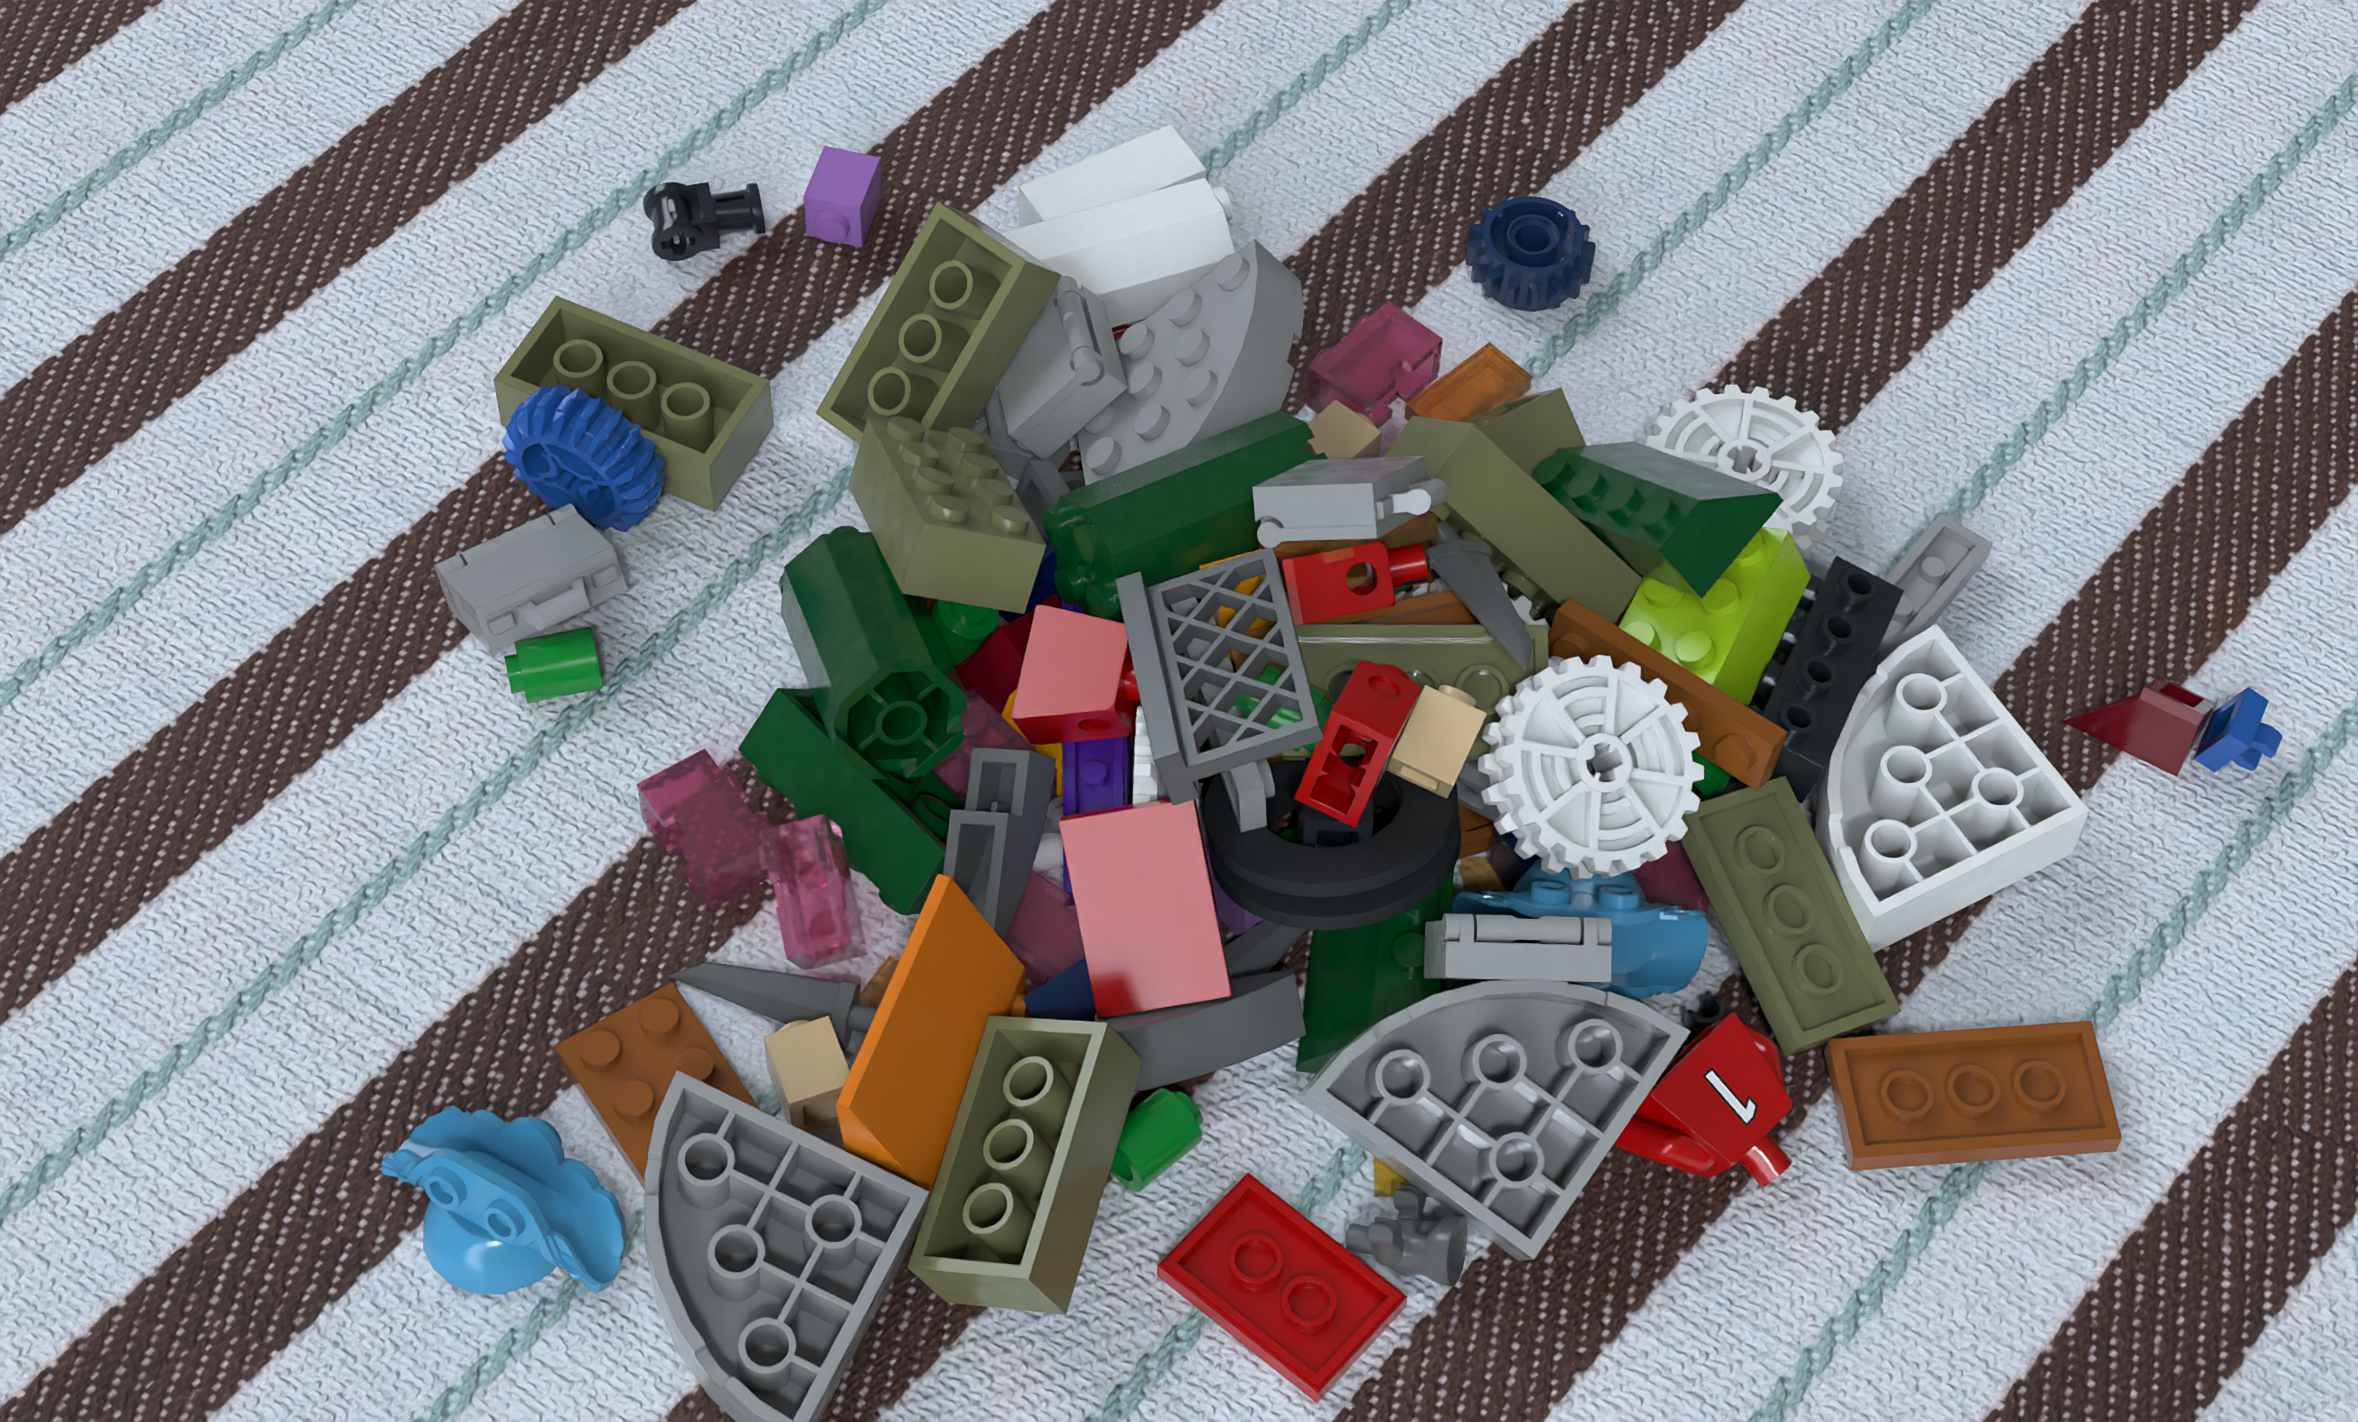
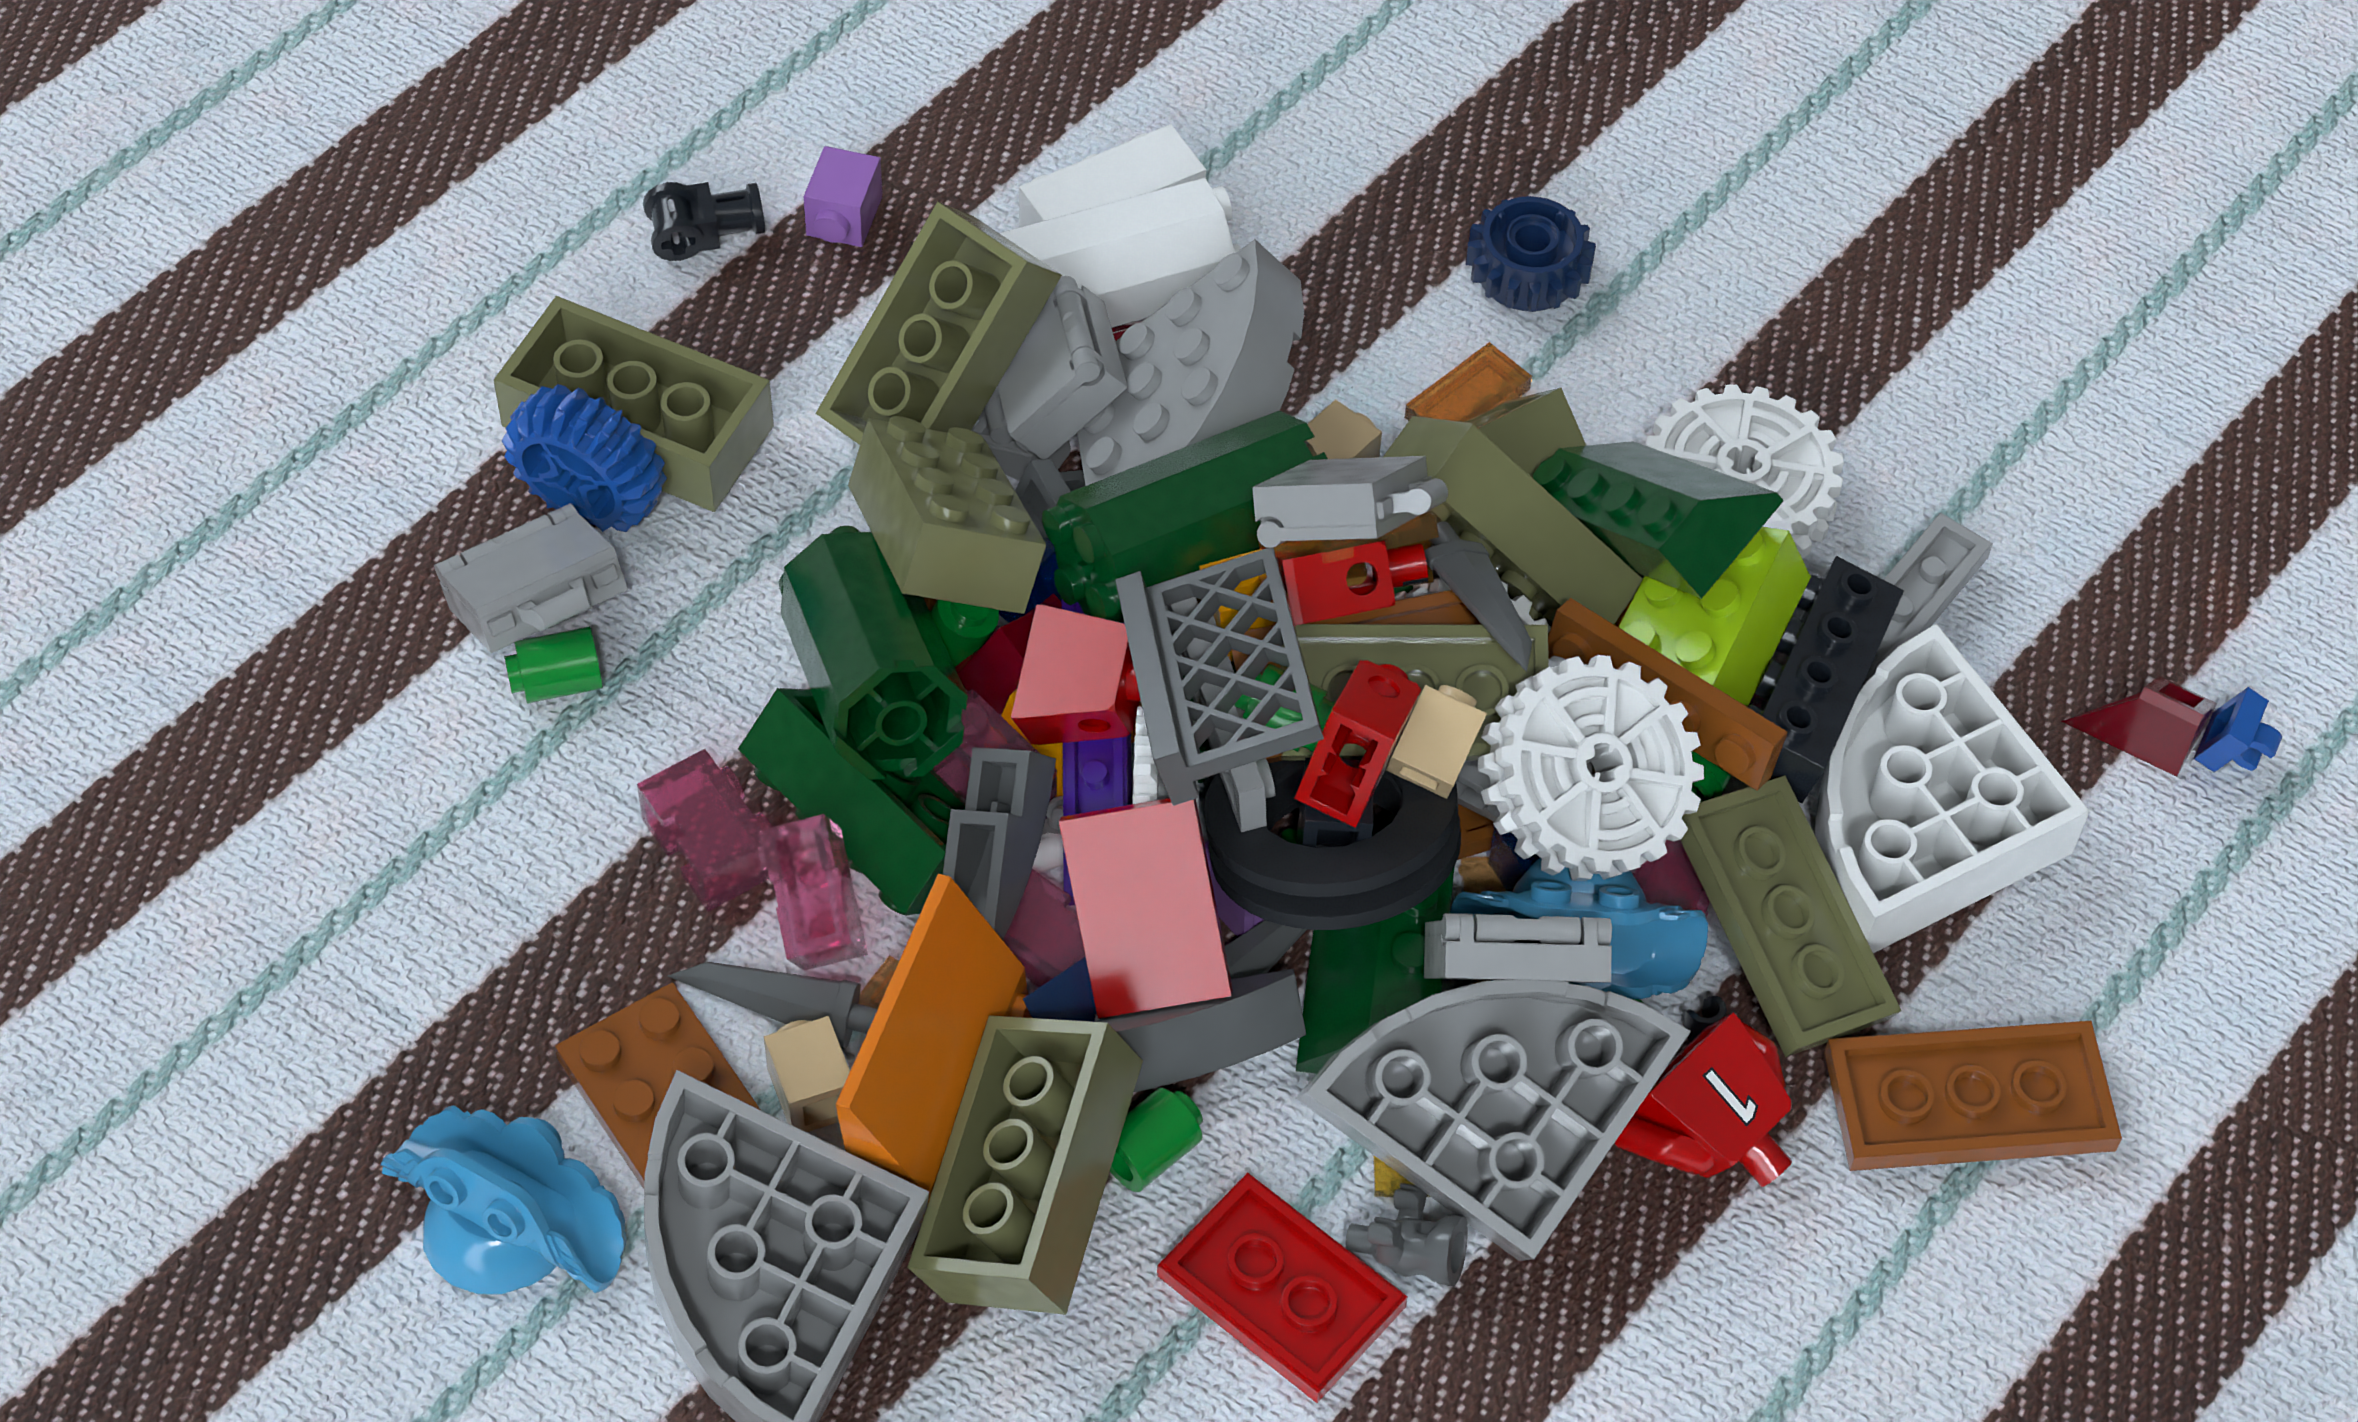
clear pink brick [1306,301,1443,429] -> none

